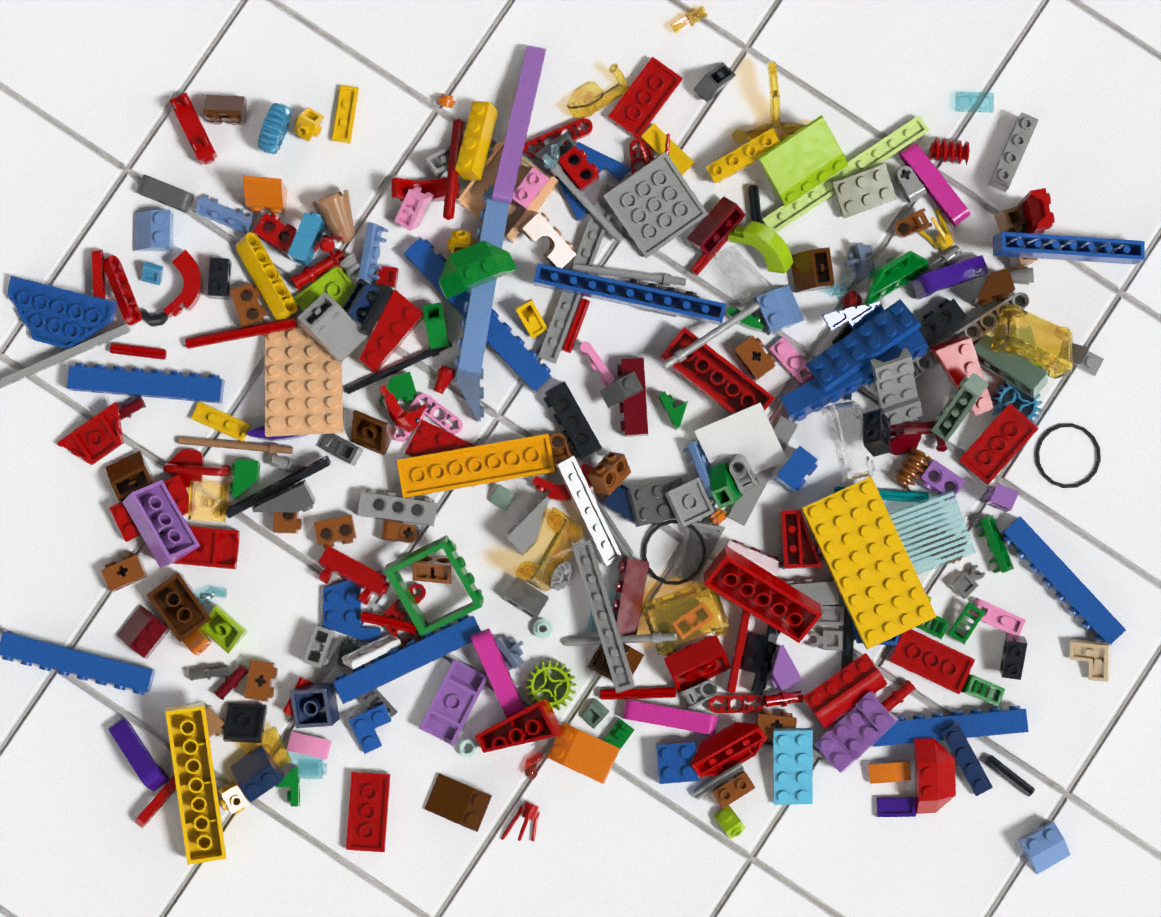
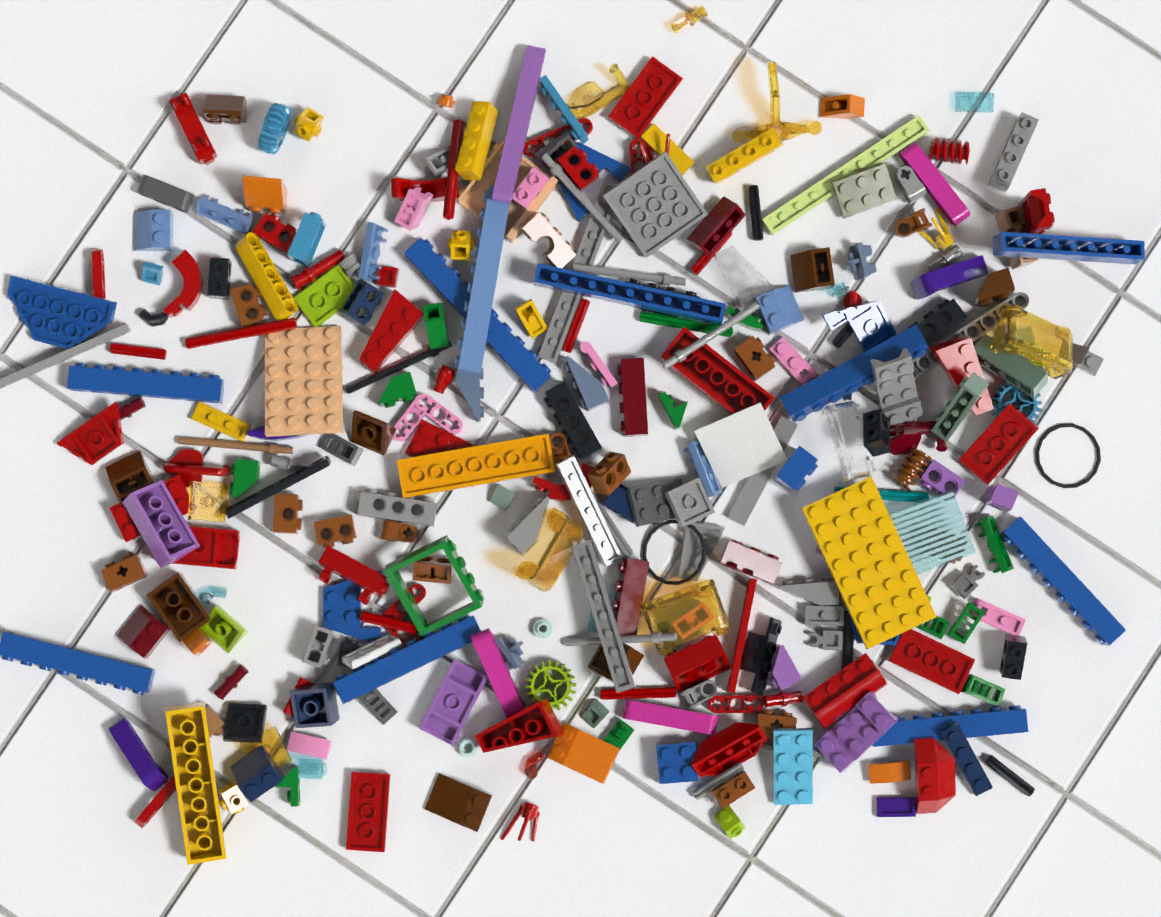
red beam [102,255,142,326] -> none
dark grey axle [189,664,229,681] -> none
dark orange brick [244,660,278,702] -> none
dark grey slope [252,480,316,512] -> none
light grey slope [297,292,368,363] -> none
medium nougat cone [312,189,355,244] -> none
red plant [313,233,344,268] -> none
yellow tile [332,85,359,144] -> none
blue plate [348,702,392,754] -> none
black axle [360,285,394,336] -> none
red animal [378,385,427,433] -> none
green wedge [439,240,517,299] -> none
flat silver panel [503,577,549,620] -> none
clear light blue arm [544,144,560,170] -> none
light grey gear [551,561,574,591] -> none
dark grey slope [600,372,643,408] -> none
black slope [693,62,736,102] -> none
red brick [703,545,822,643] -> none
green slope [709,461,743,509] -> none
orange plate [709,509,727,525] -> none
lime arch [728,221,793,274] -> none
light grey piece [729,454,760,494] -> none
lime slope [758,115,848,207] -> none
red wedge [779,510,823,570] -> none
blue plate [805,299,922,392] -> none
green wedge [865,251,929,307] -> none
red pin [881,680,916,712] -> none
light grey cone [1010,266,1034,285] -> none
medium blue slope [1017,821,1071,875] -> none
tan plate [1070,639,1110,682] -> none
none -> dark azure plate [539,75,589,144]
none -> sand blue slope [564,356,609,411]
none -> green axle [639,311,733,337]
none -> orange slope [820,94,865,119]

